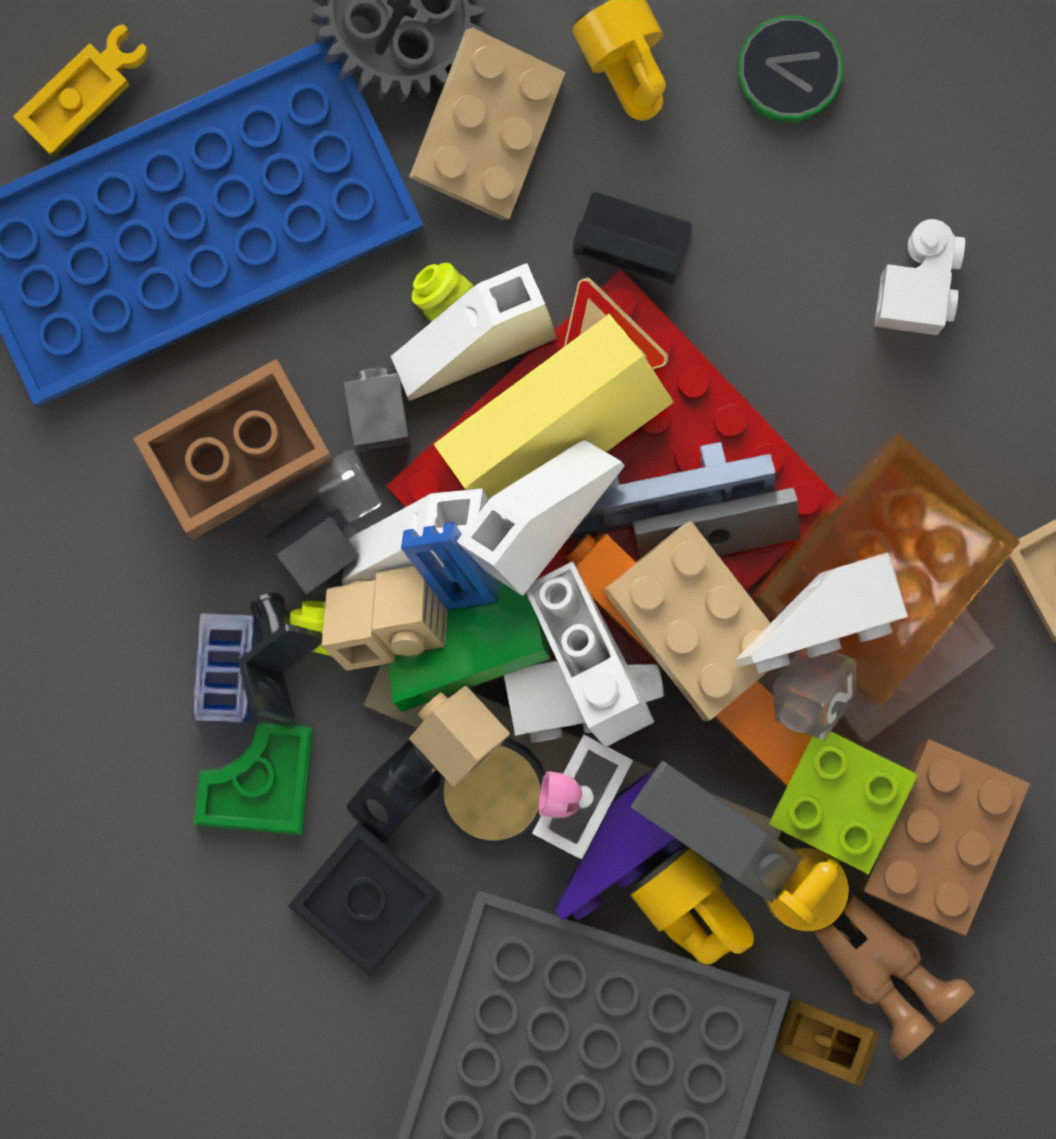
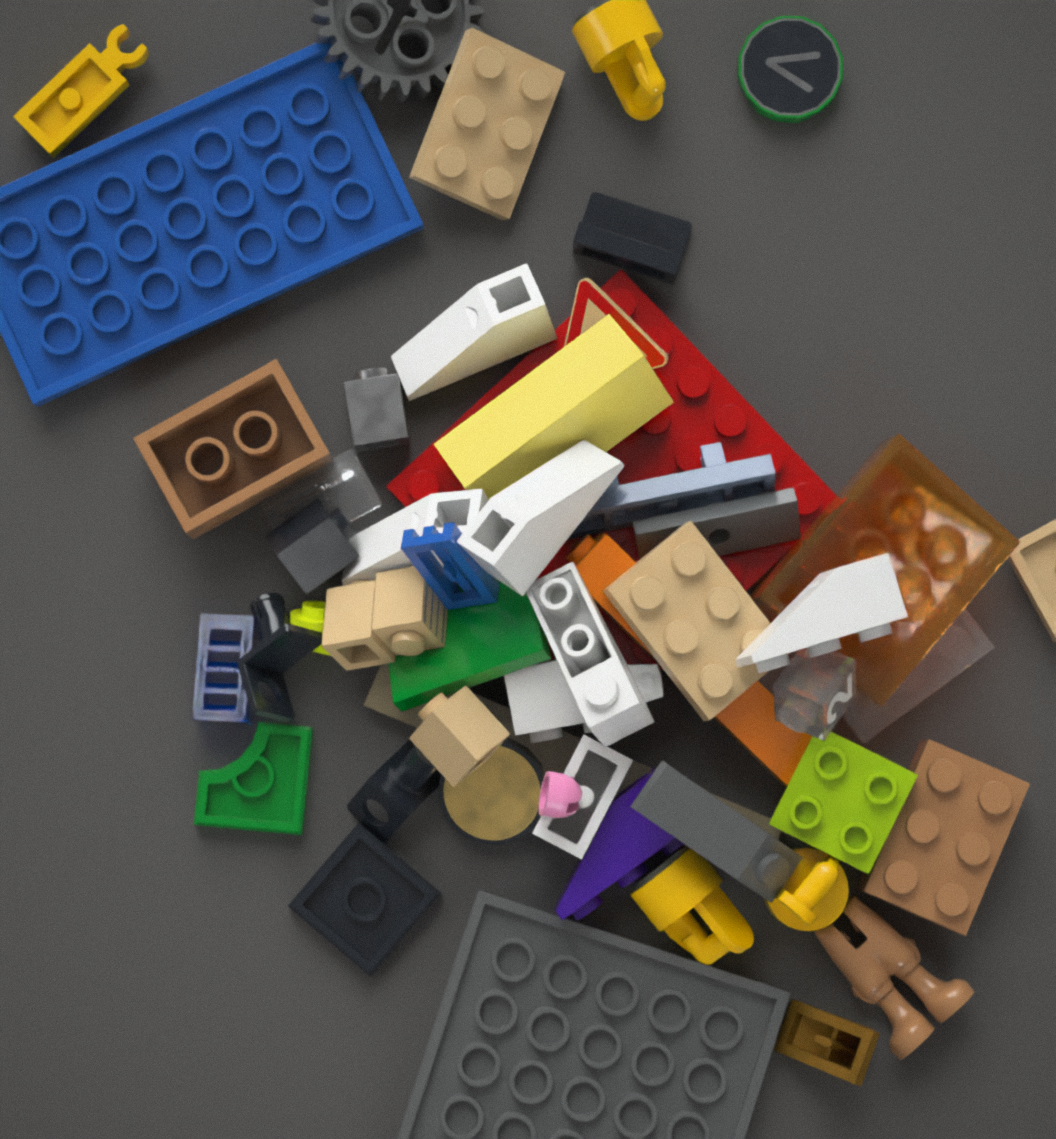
neon yellow plate [412,263,474,322] -> none
white brick [874,219,965,335] -> none

